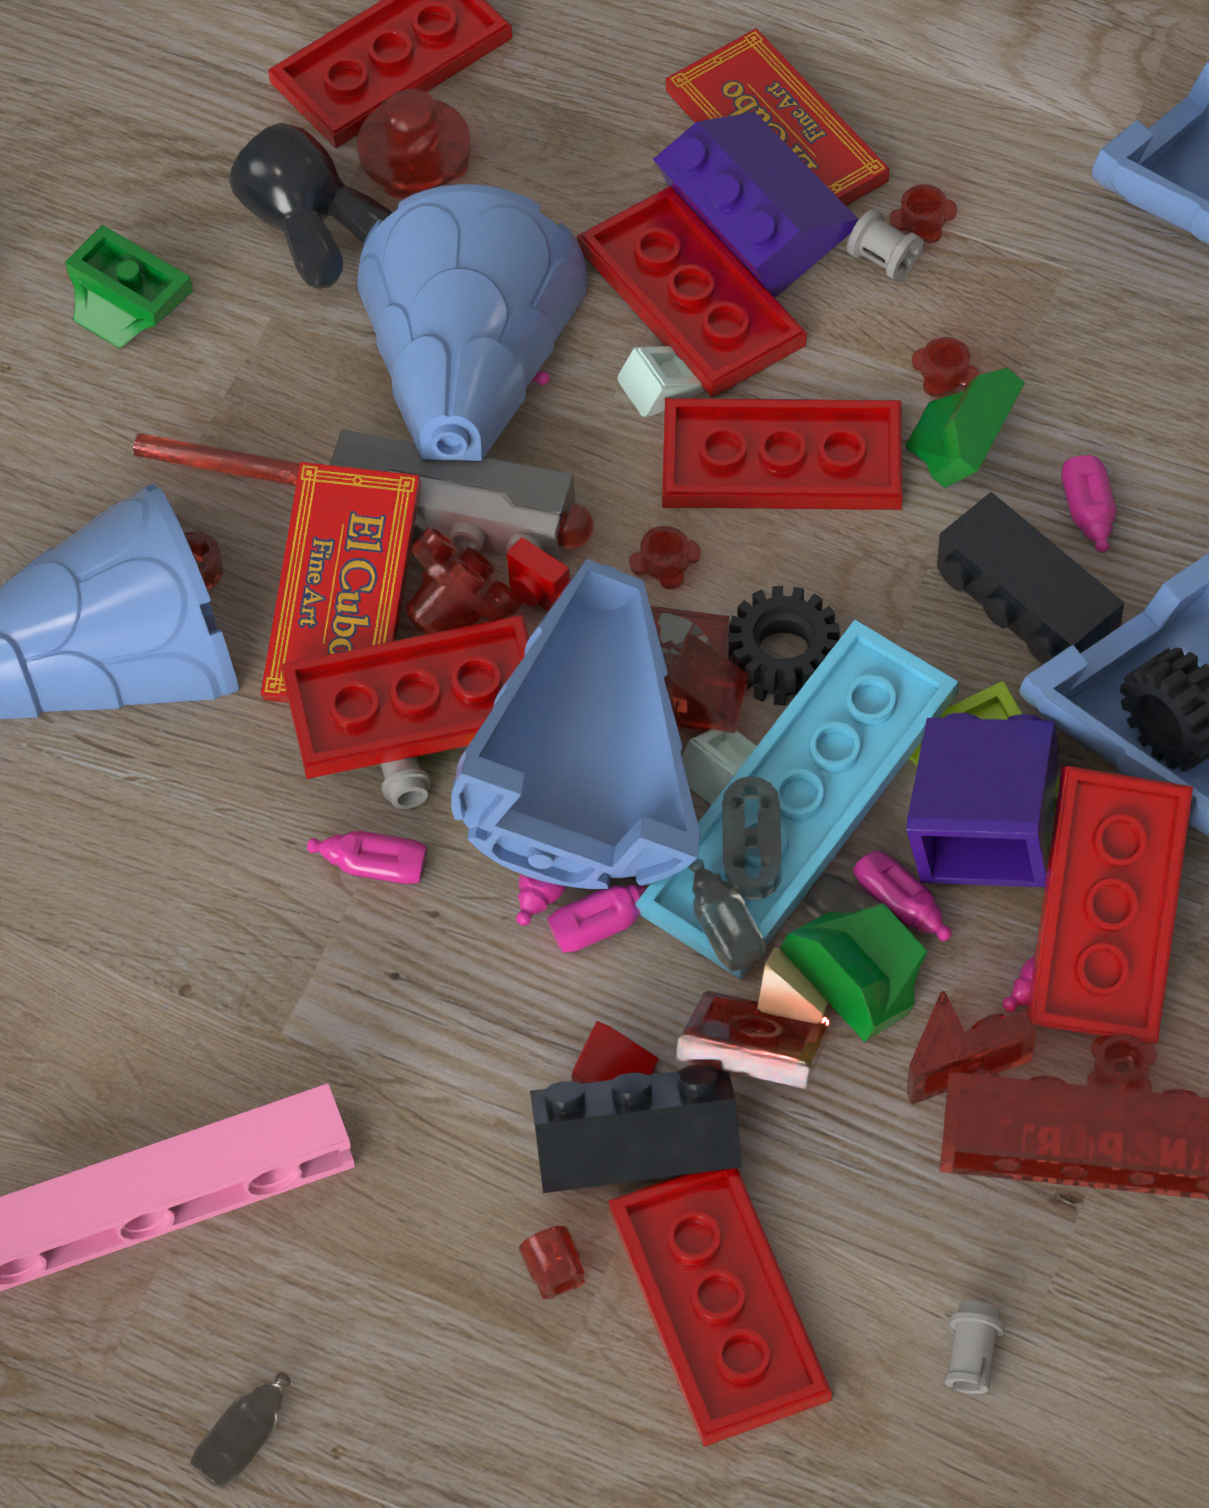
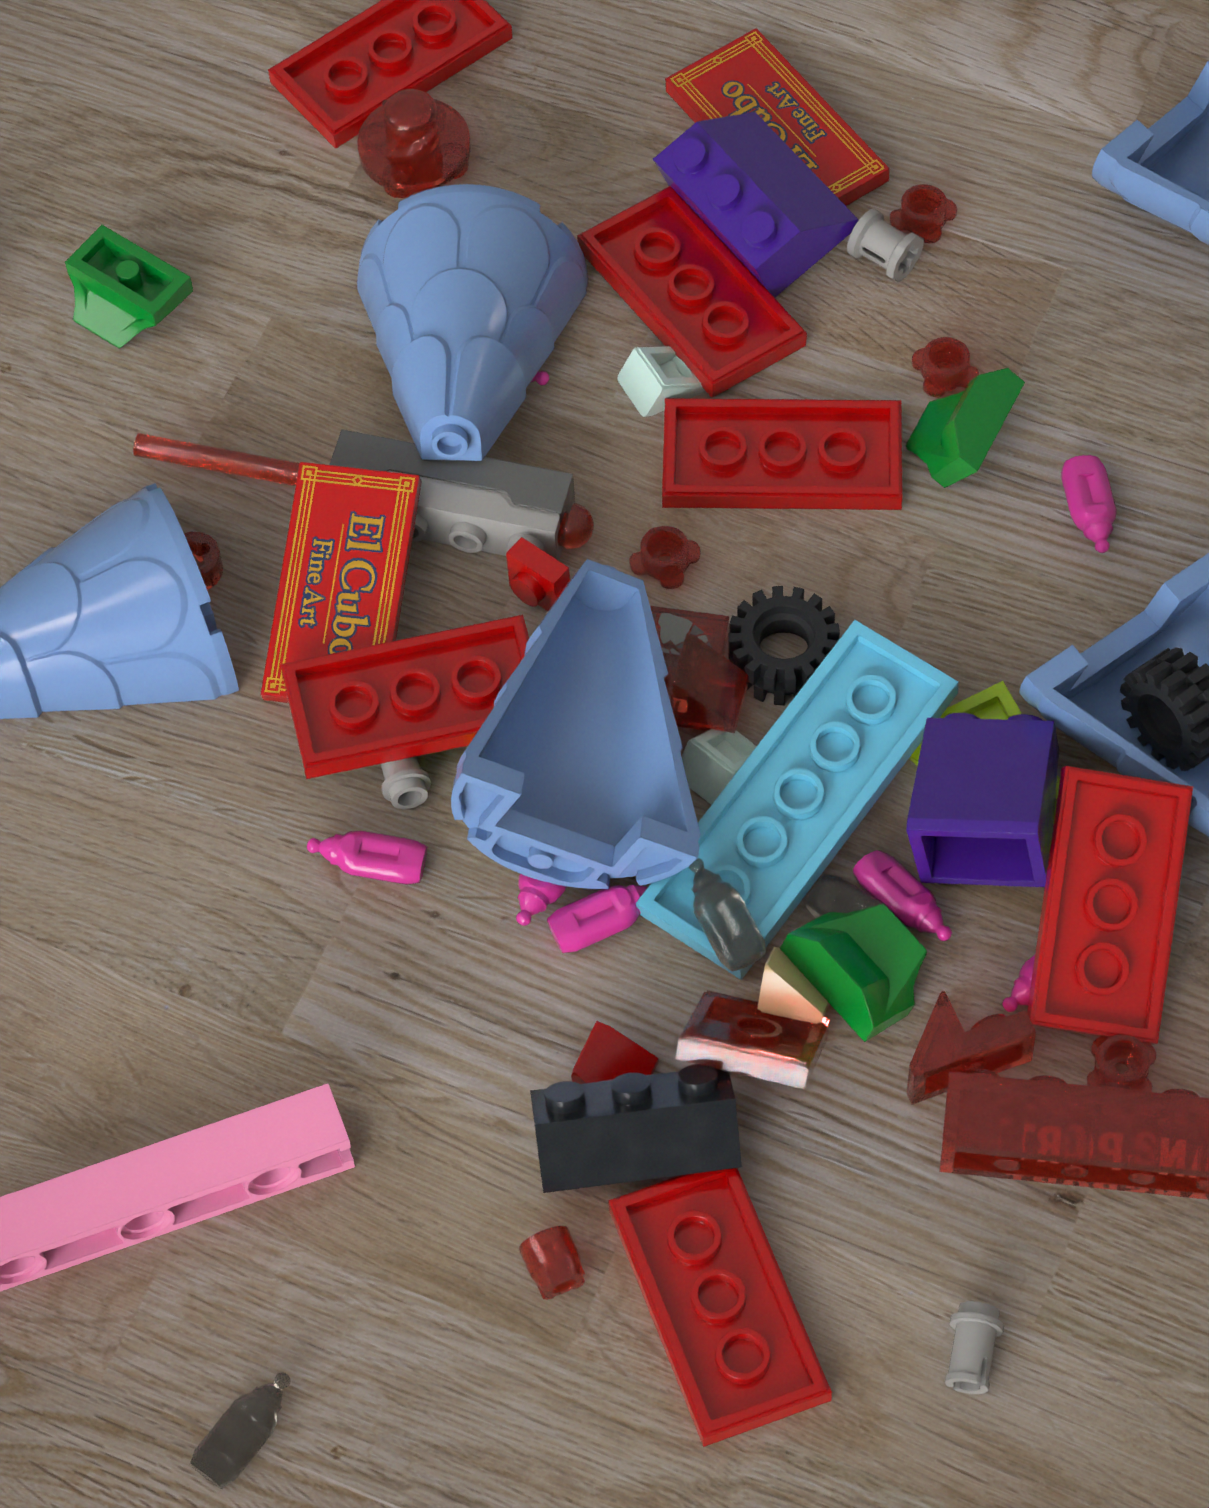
black piece [229,123,392,289] -> none
clear red plate [406,526,524,635] -> none
clear smoke beam [722,776,782,900] -> none
black brick [937,492,1124,664] -> none

